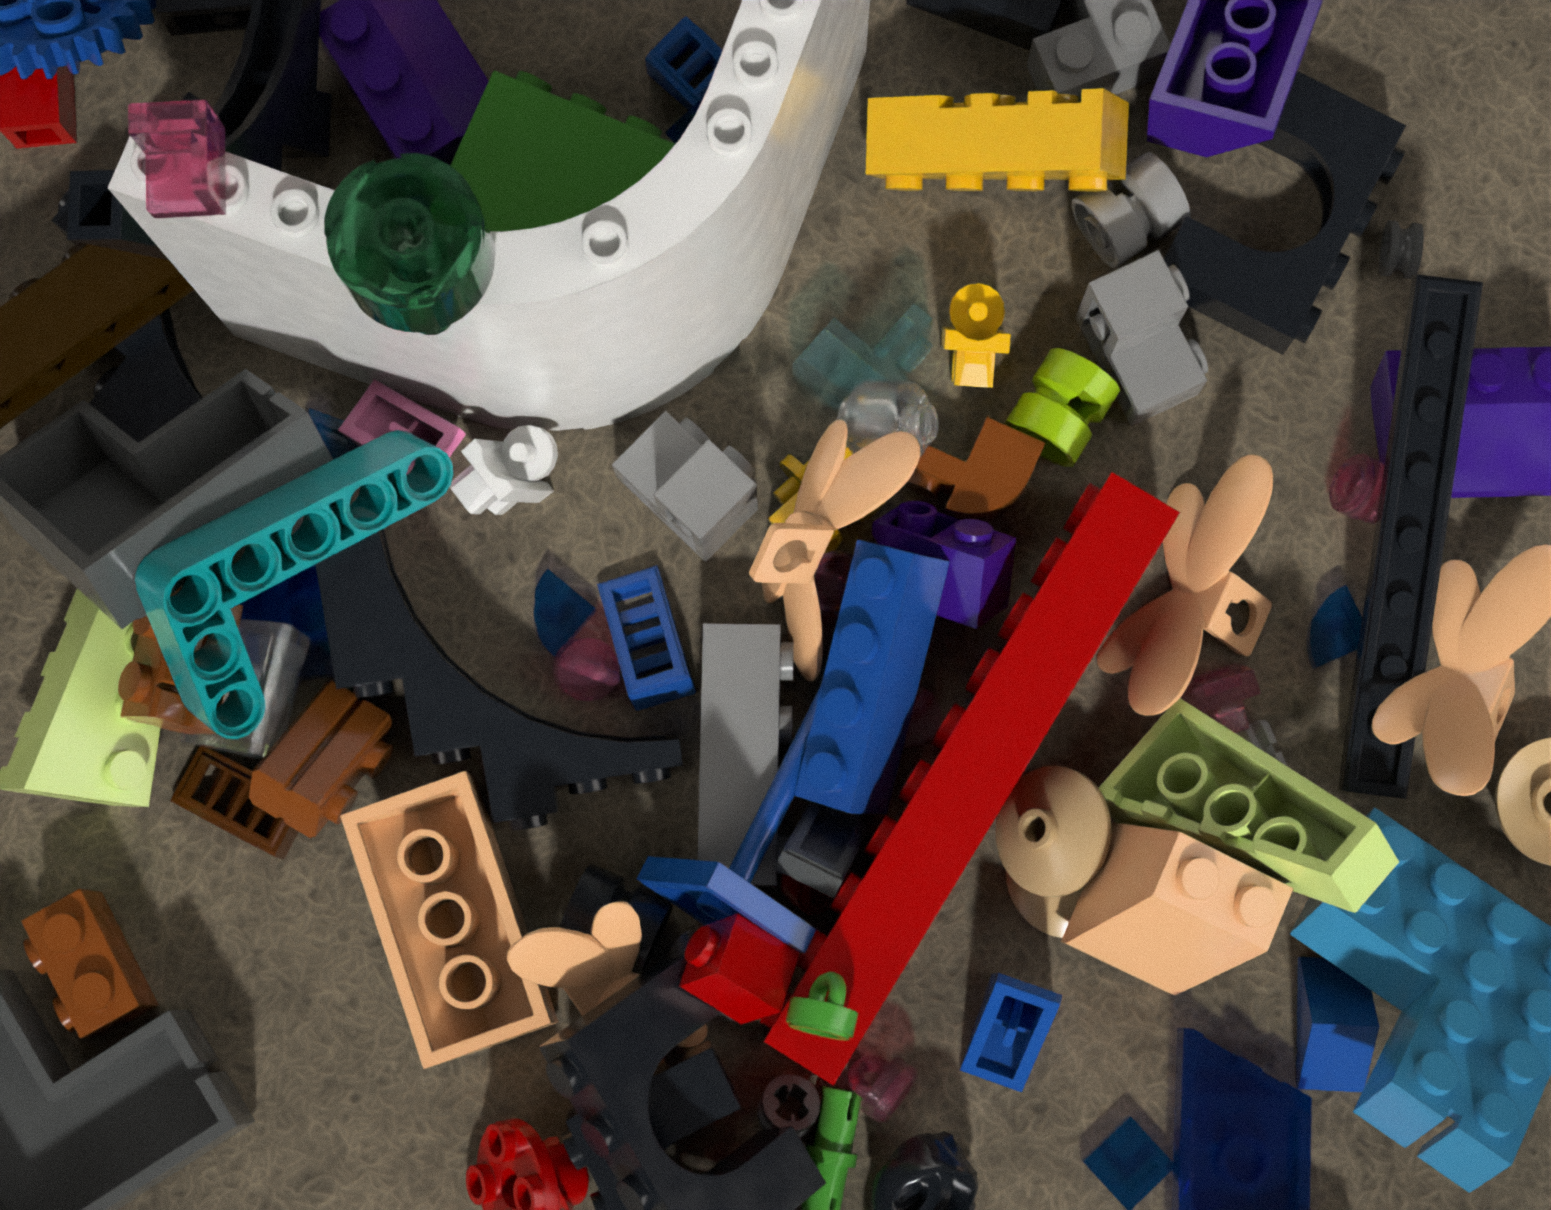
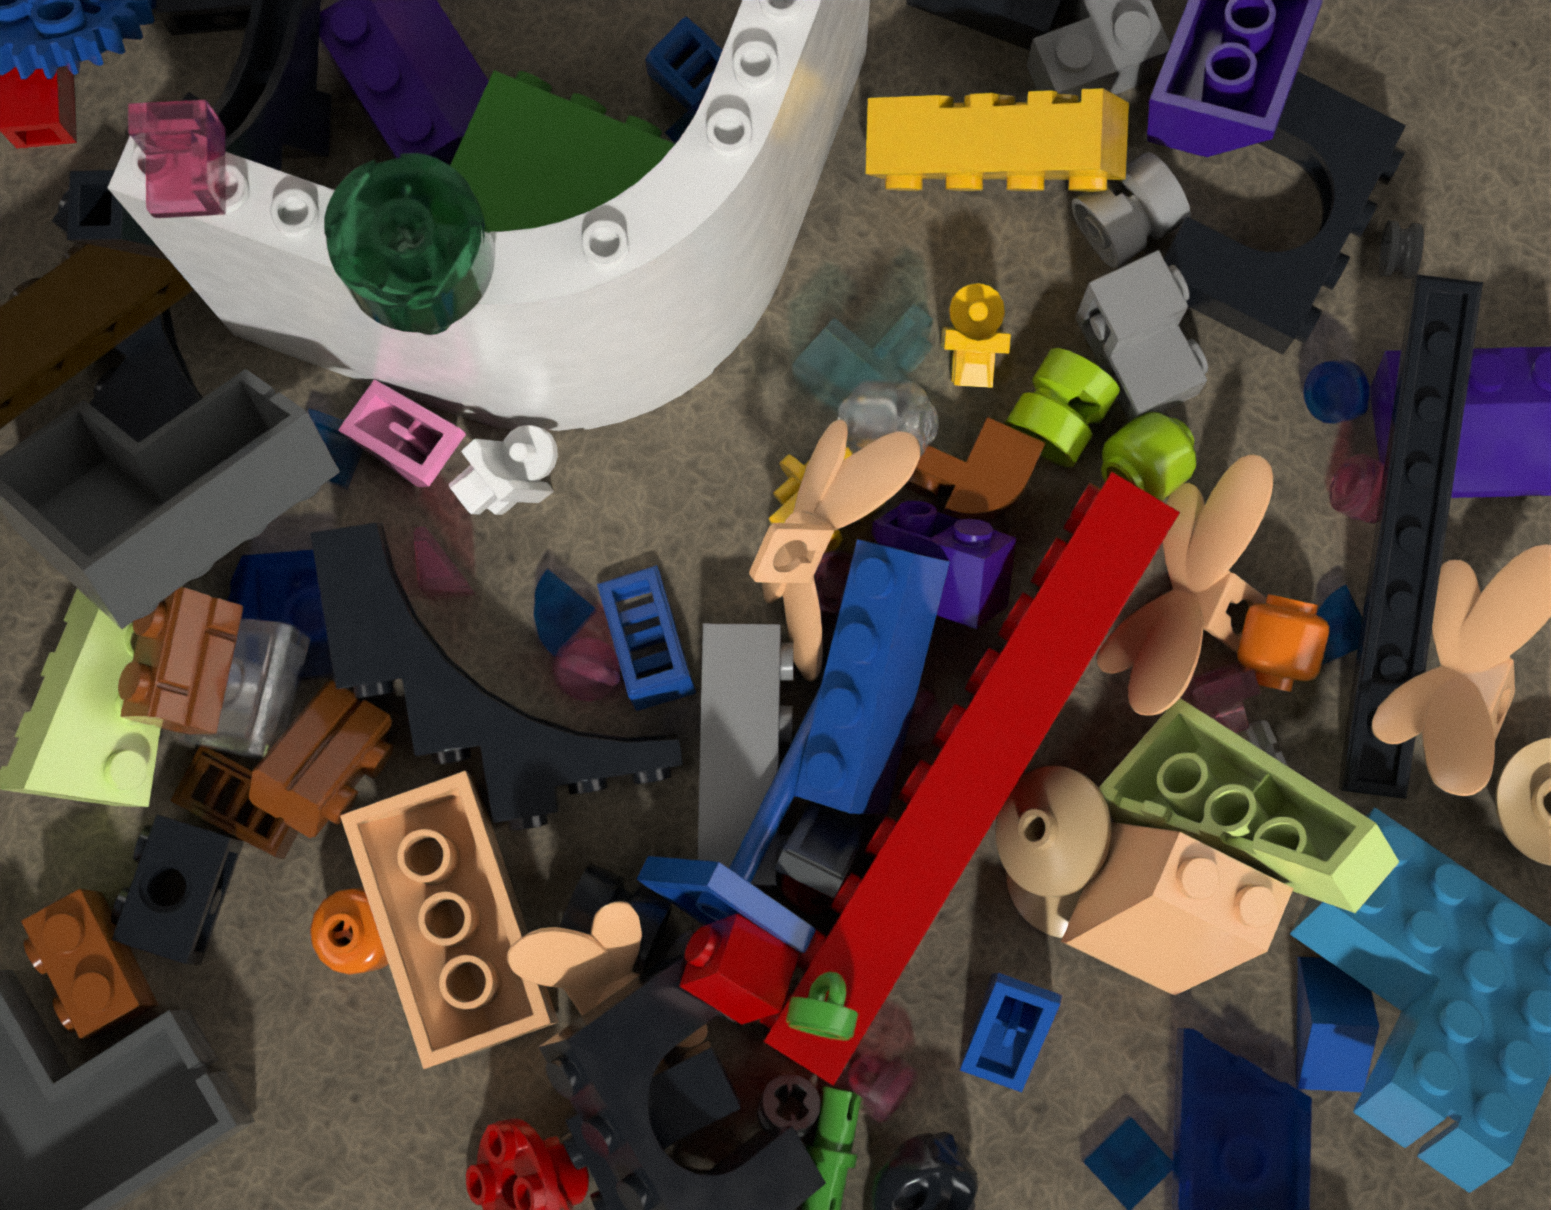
teal beam [135,430,453,739] -> none
light grey brick [612,411,758,562] -> none
none -> black brick [111,814,244,965]
none -> orange head [310,887,389,975]
none -> clear pink slope [413,527,476,600]
none -> lime head [1101,411,1197,501]
none -> orange head [1237,594,1329,692]
none -> clear blue tile [1304,360,1370,424]

